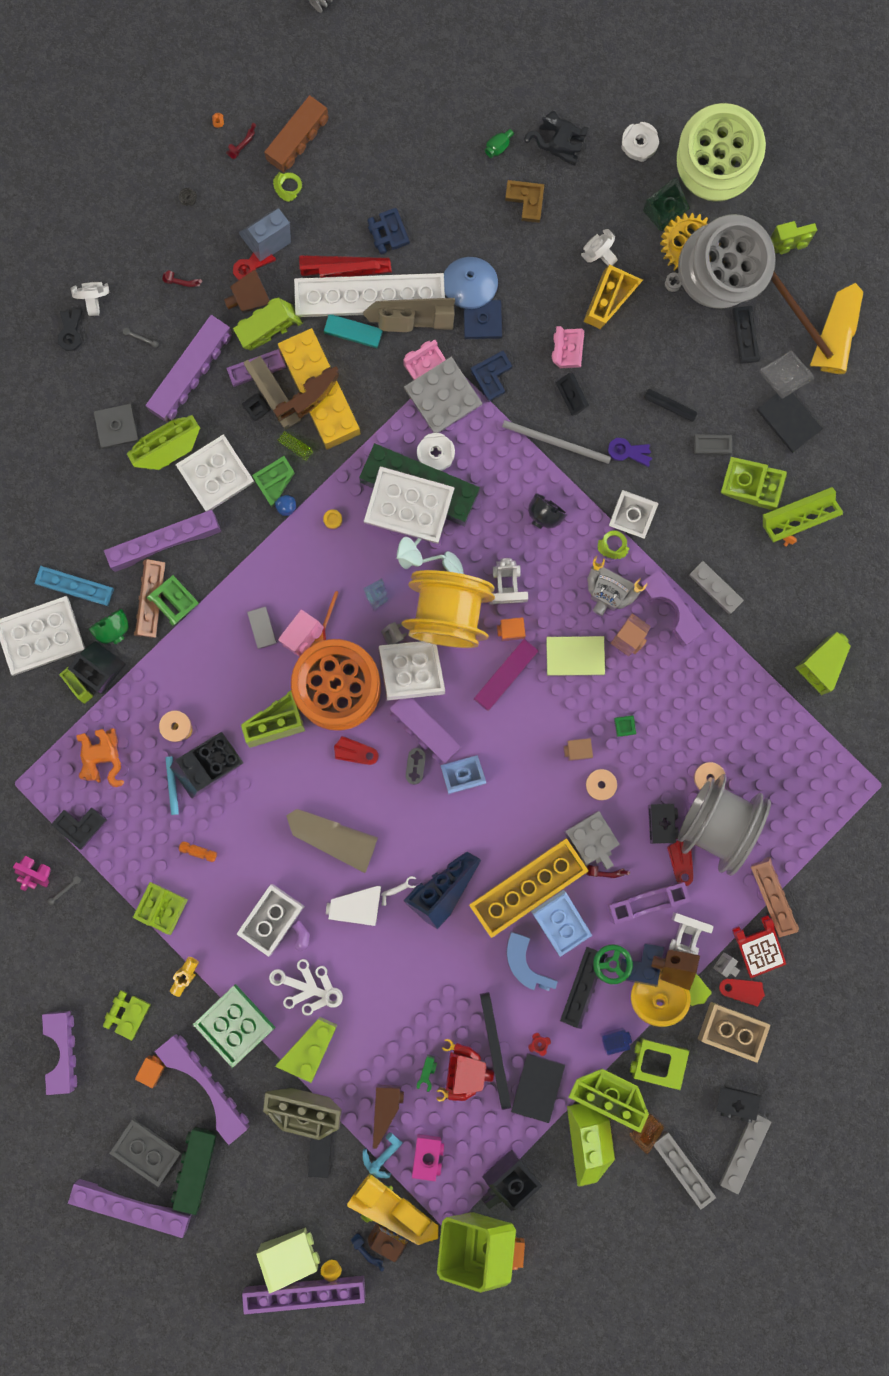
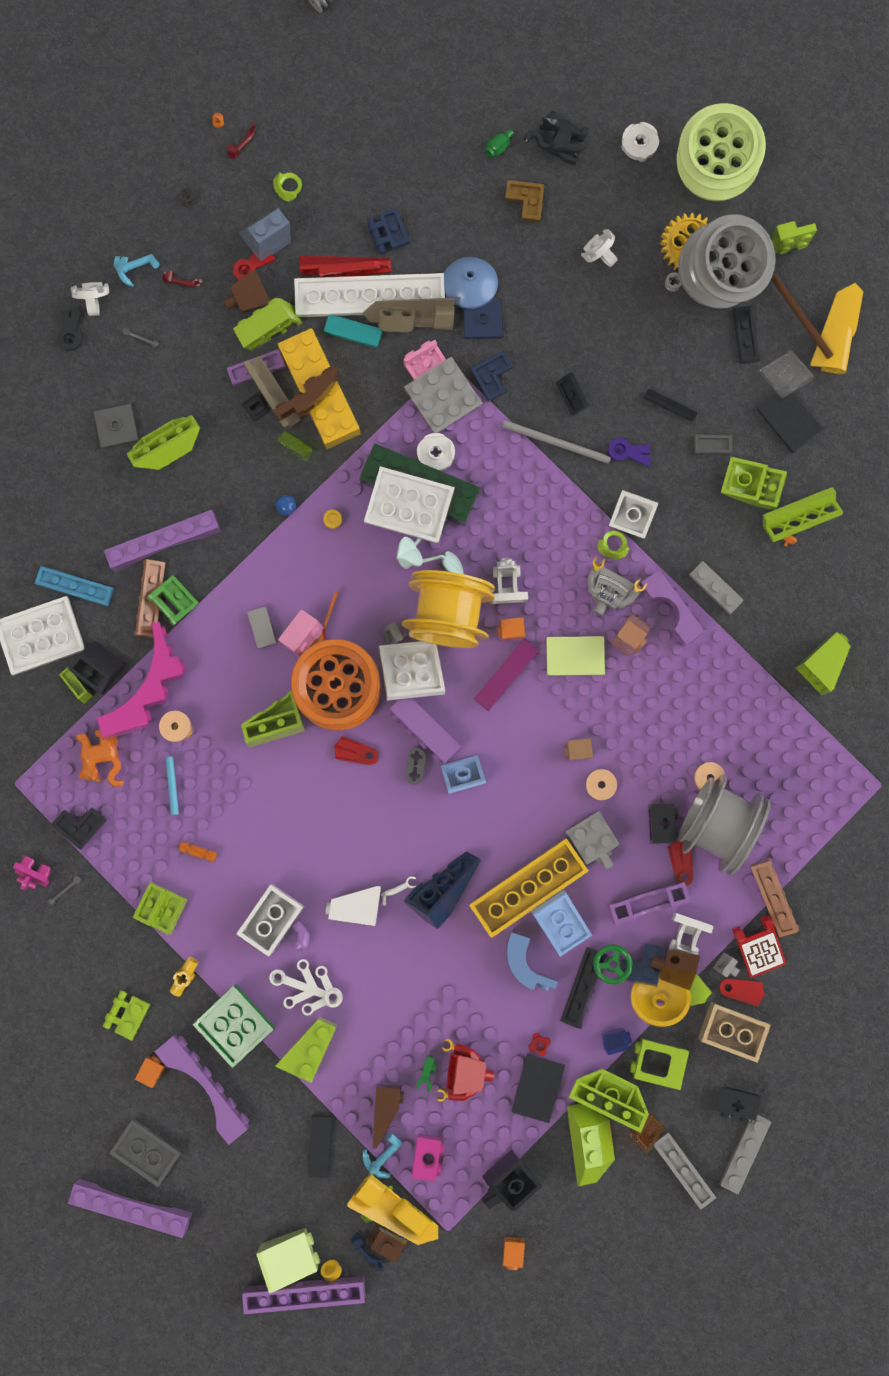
medium lavender arch [42,1011,77,1095] -> none
green cylinder [89,609,129,644] -> none
medium lavender brick [145,315,232,423] -> none
black slope [170,732,244,798] -> none
dark green brick [171,1127,218,1215] -> none
white plate [176,434,255,512] -> none
bright green wing [252,456,295,507] -> none
olive wedge [263,1088,342,1140] -> none
dark orange brick [264,95,329,173] -> none
dark tan panel [286,809,378,873] -> none
clear light blue hinge [363,578,388,611] -> none
lime plate [437,1212,516,1293] -> none
black beam [480,992,511,1110] -> none
black cylinder [528,493,567,529] -> none
bright pink bracket [552,326,584,368] -> none
yellow wedge [583,264,643,329] -> none
dark red piece [586,865,630,878] -> none
green tile [614,715,636,737] -> none
clear green slope [643,177,690,231] -> none
none -> dark pink arch [97,622,186,740]
none -> medium azure piece [114,254,159,287]

